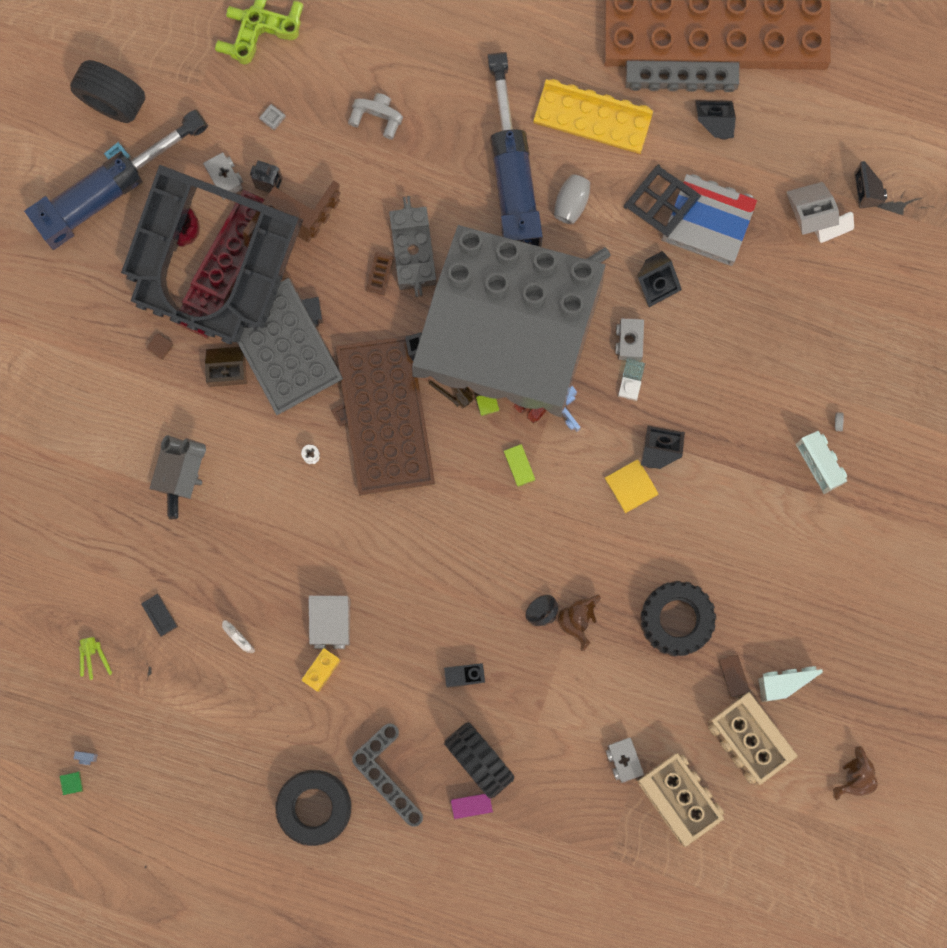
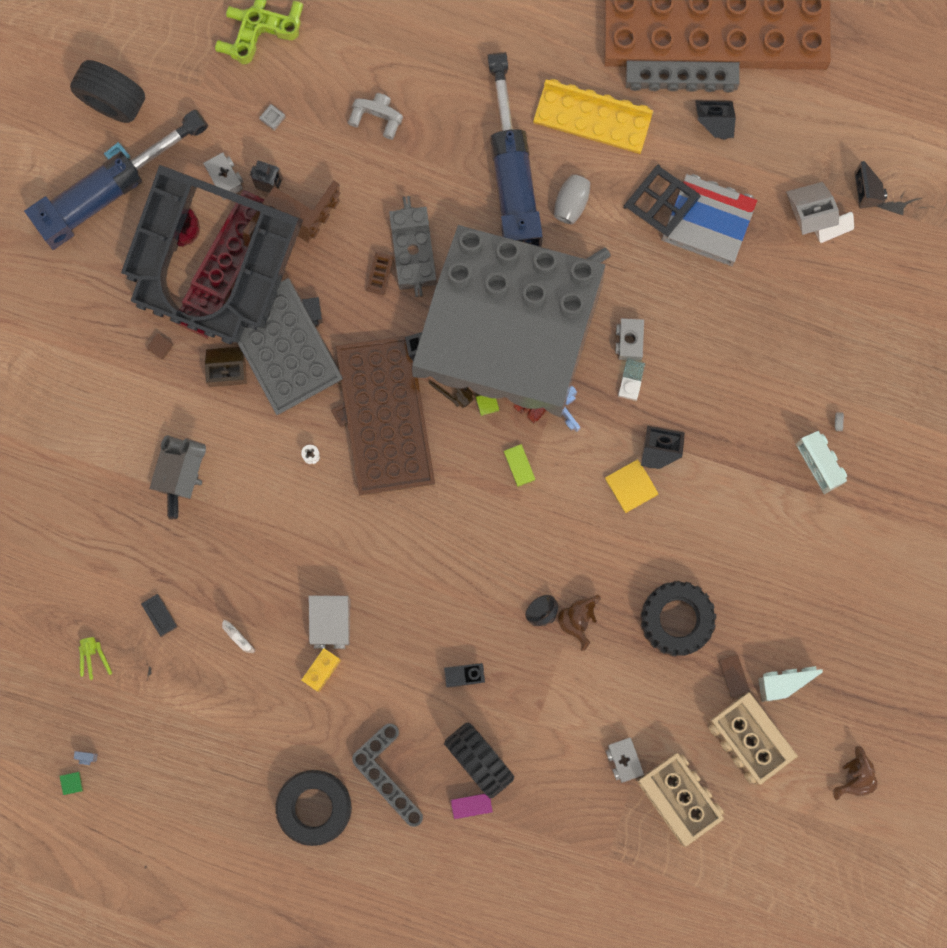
black slope [637,251,682,307] -> none

